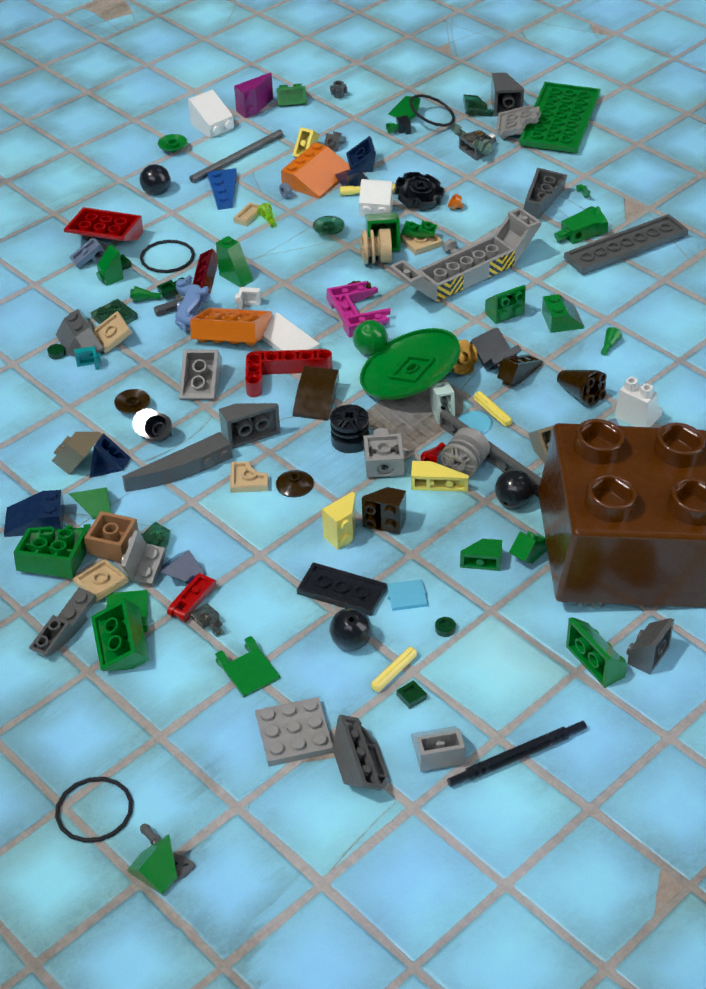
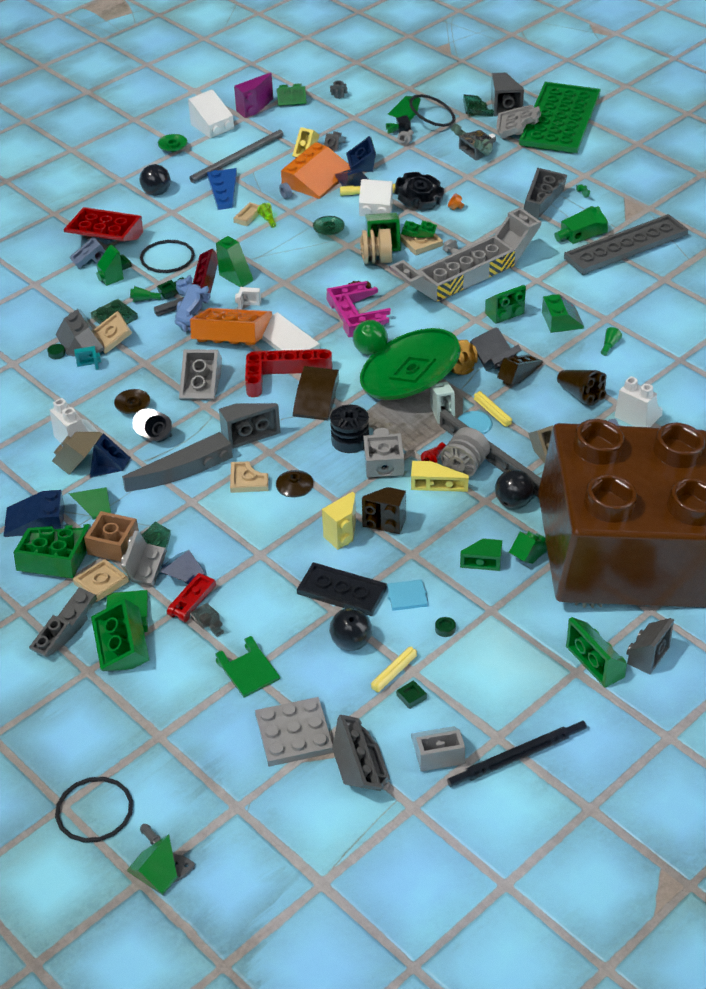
none -> white hips [49,398,99,444]
none -> light grey plate [397,130,414,146]

